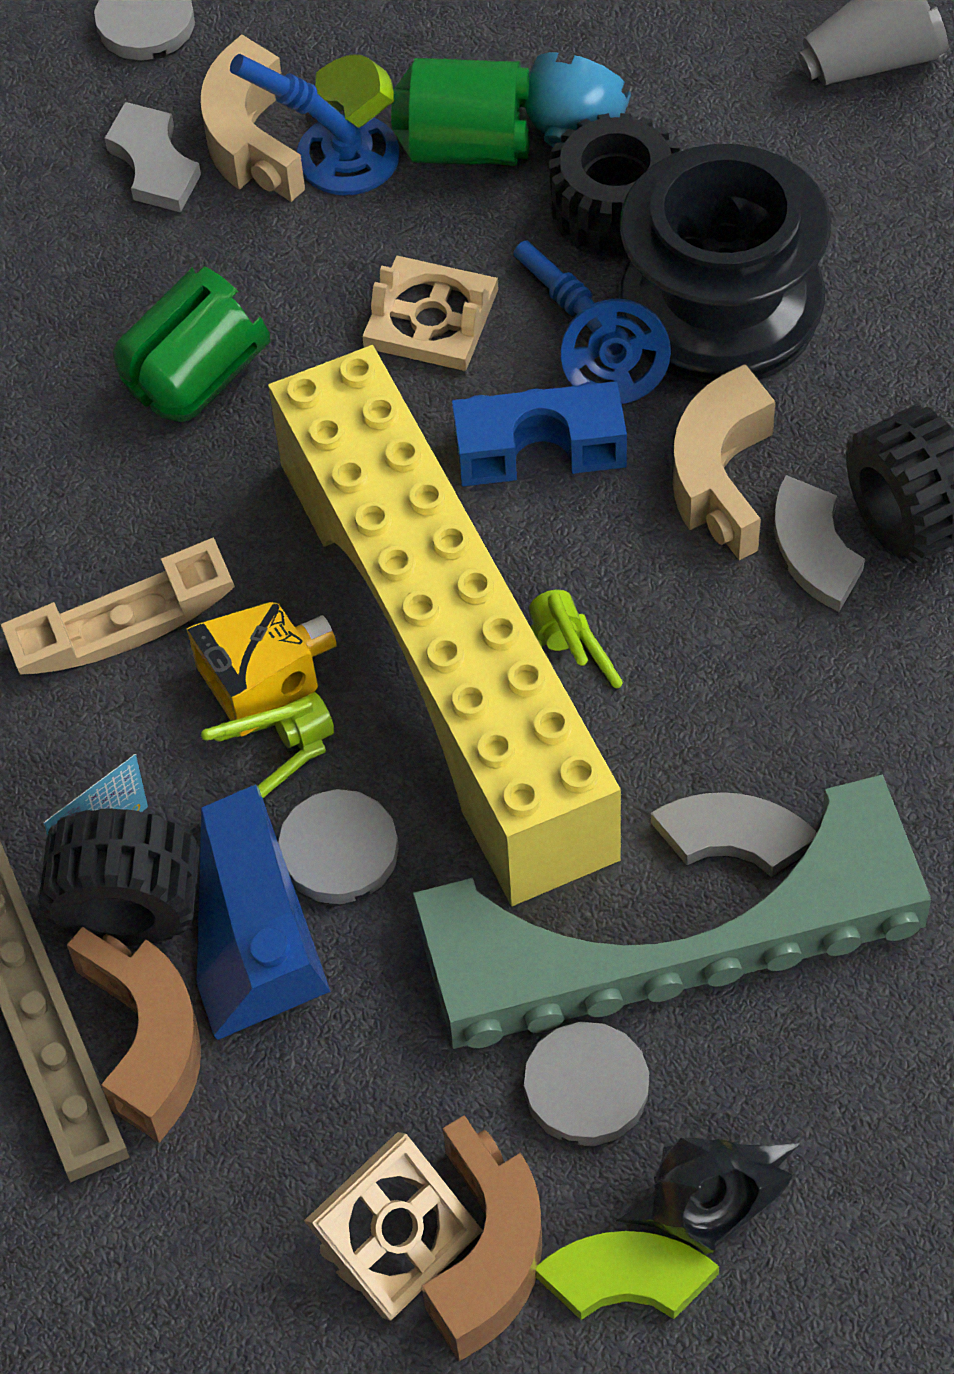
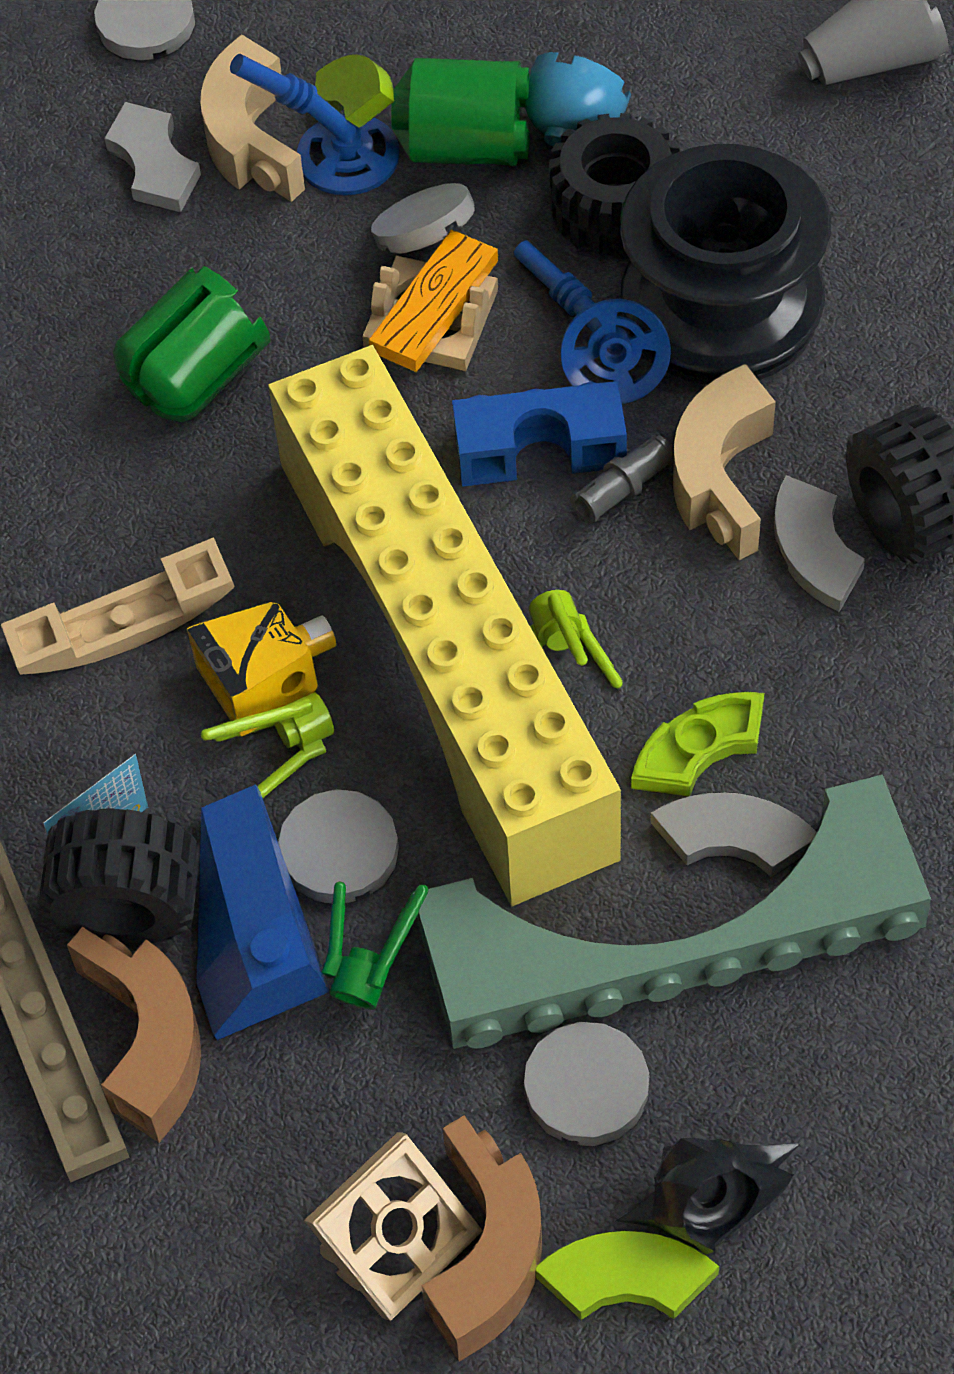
none -> green plant [321,881,429,1010]
none -> light orange tile [369,229,498,372]
none -> light grey tile [371,183,475,254]
none -> dark grey pin [570,434,674,524]
none -> lime tile [631,692,765,796]

